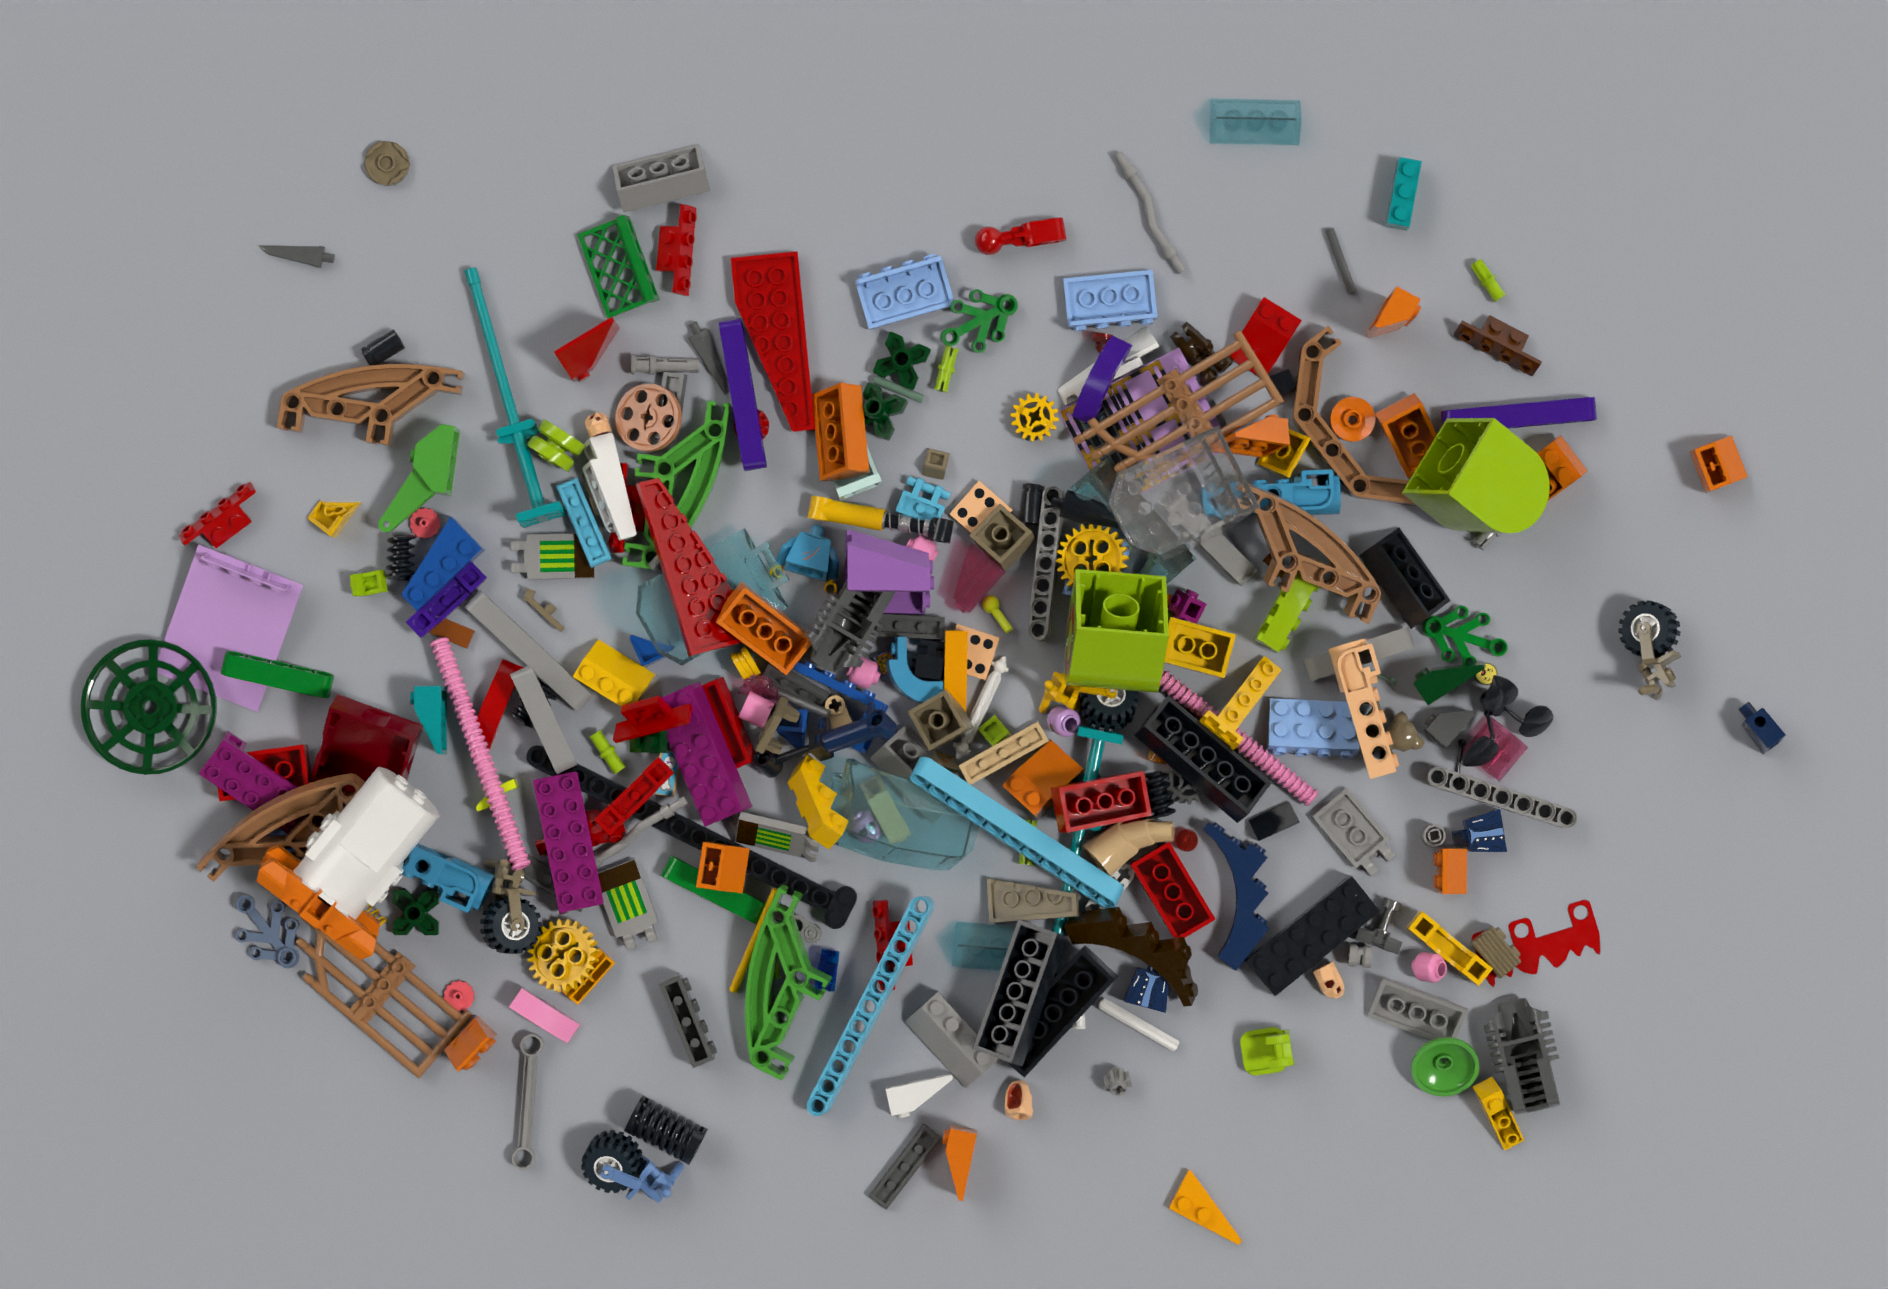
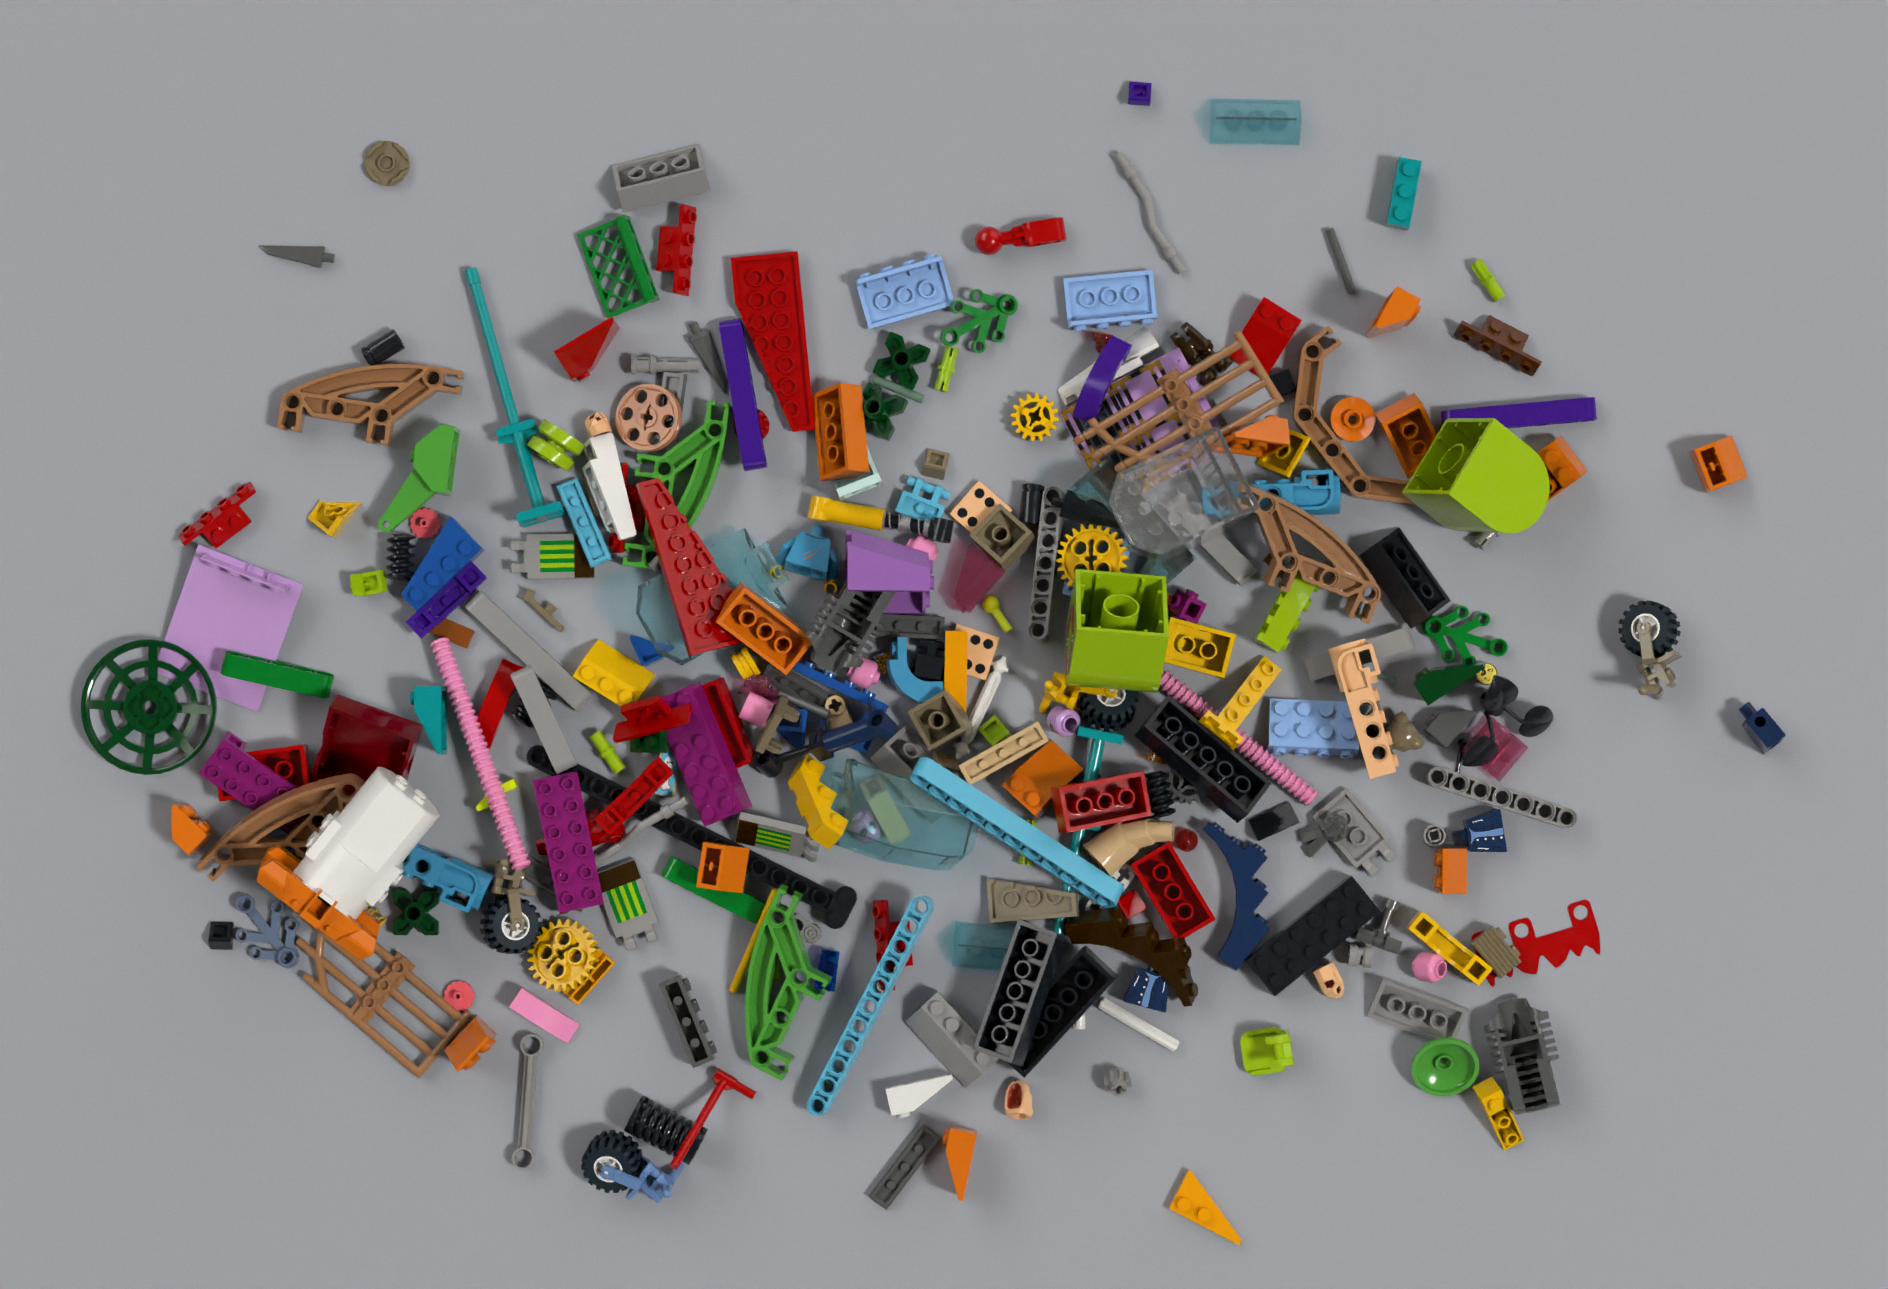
none -> orange slope [171,804,215,855]
none -> black slope [208,922,234,950]
none -> red bar [669,1068,756,1170]
none -> red slope [1118,889,1147,920]
none -> dark purple tile [1128,81,1152,106]
none -> dark grey piece [1300,814,1349,858]

